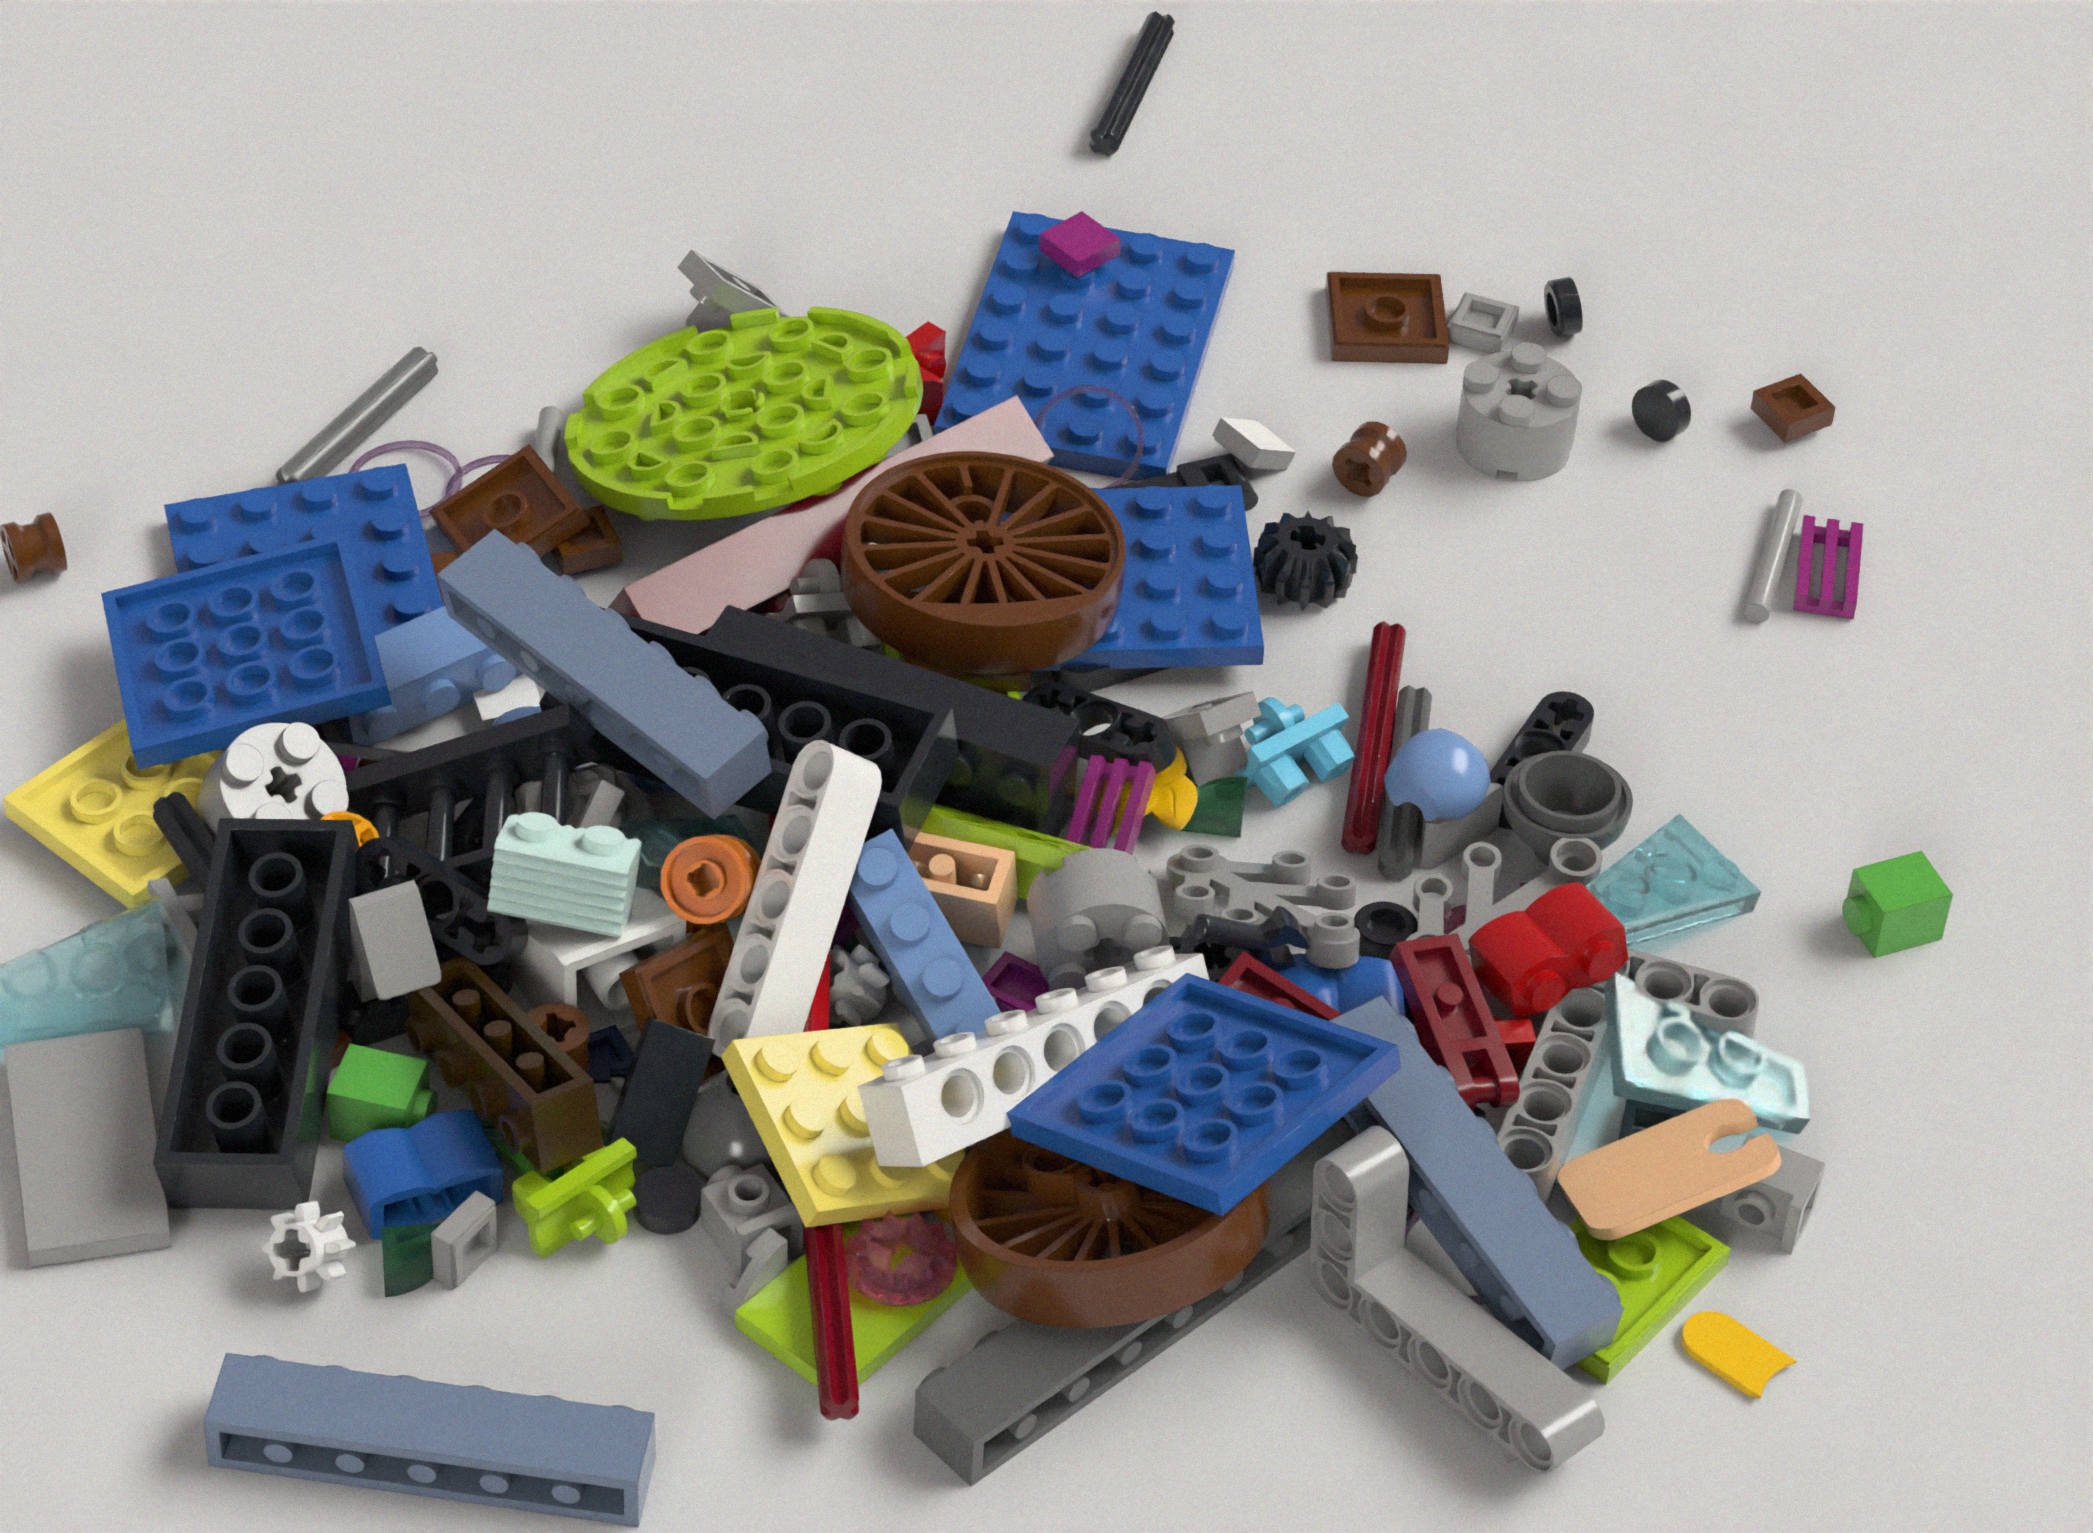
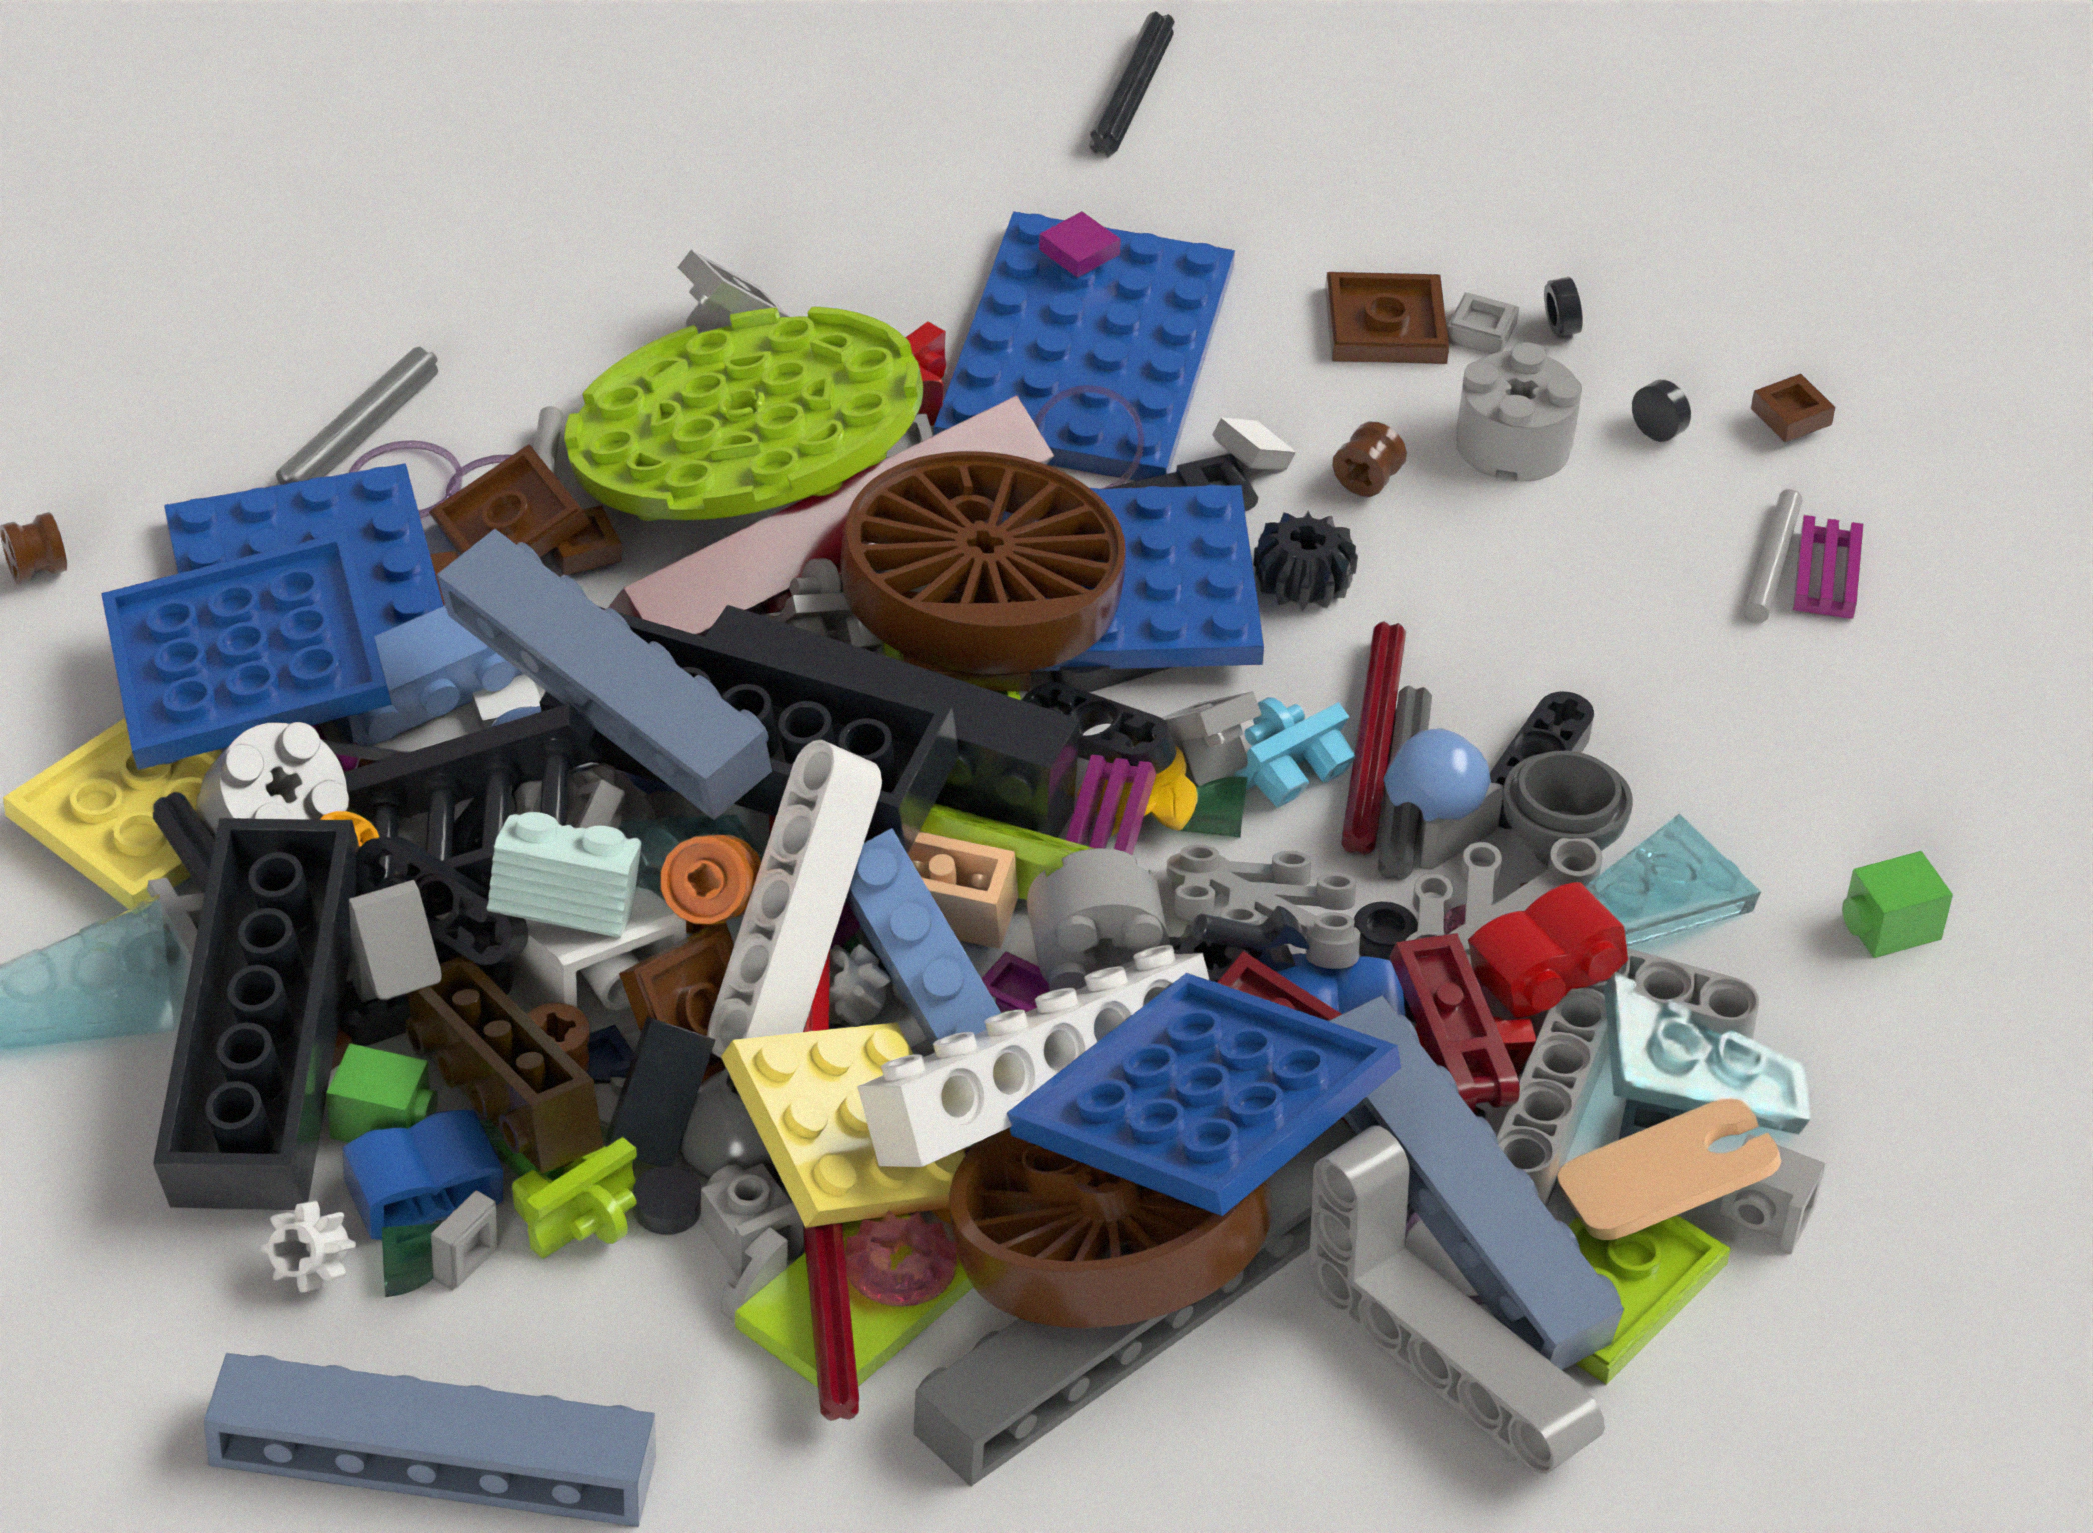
light grey tile [4,1026,172,1268] -> none
yellow piece [1681,1311,1797,1399] -> none

